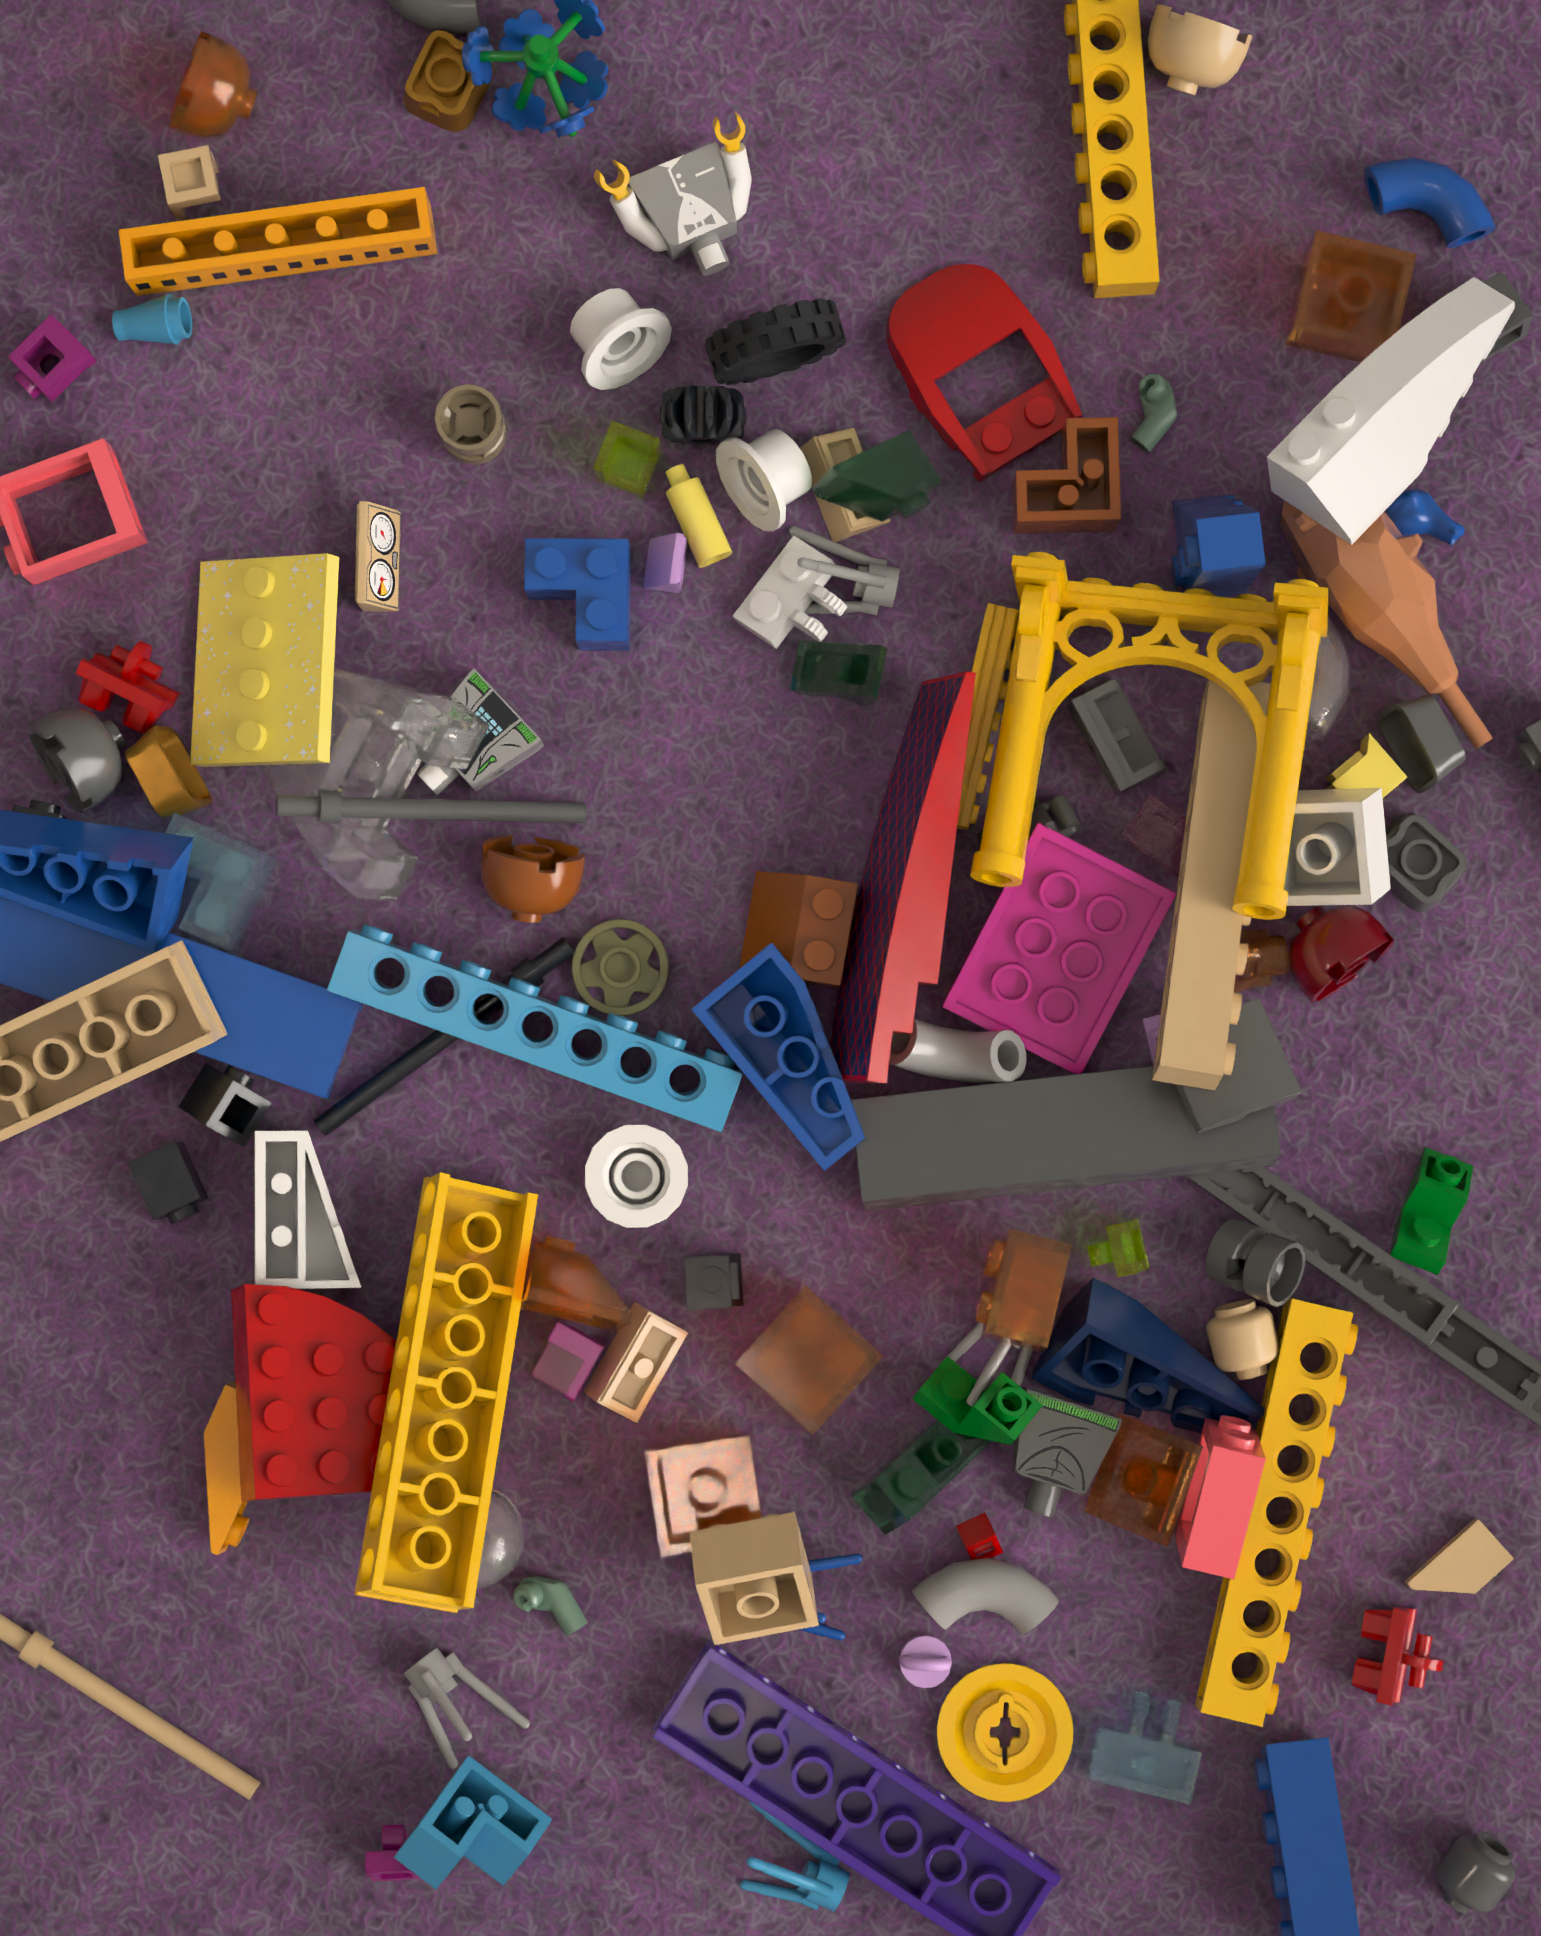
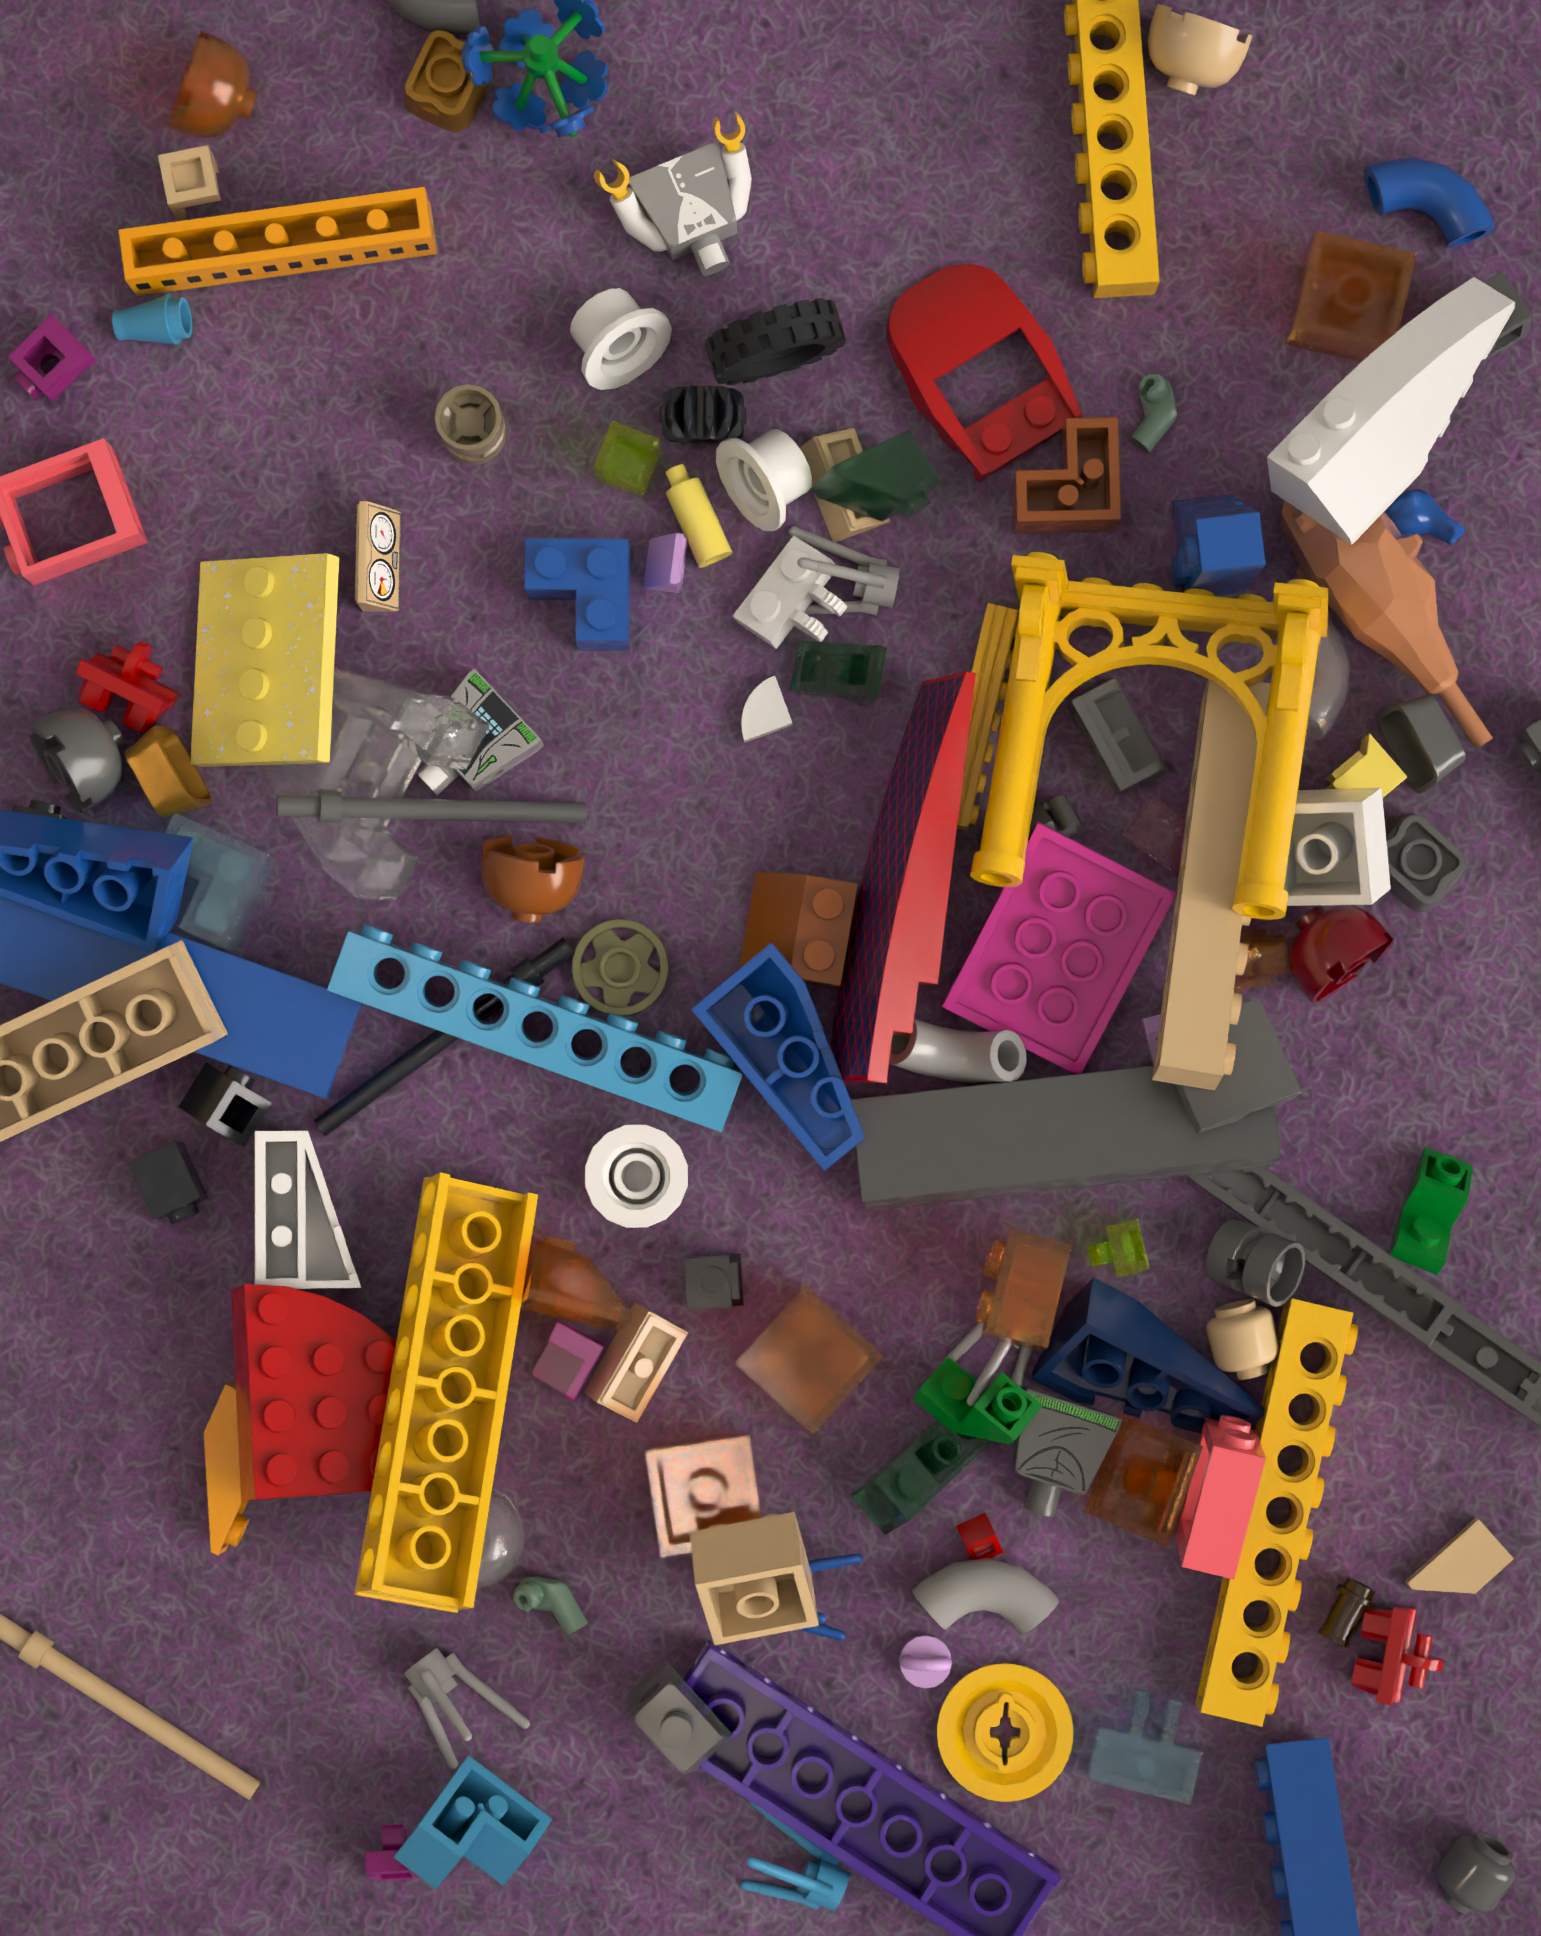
none -> dark grey torso [626,1660,733,1775]
none -> white tile [741,676,793,743]
none -> dark brown pin [1318,1577,1376,1648]

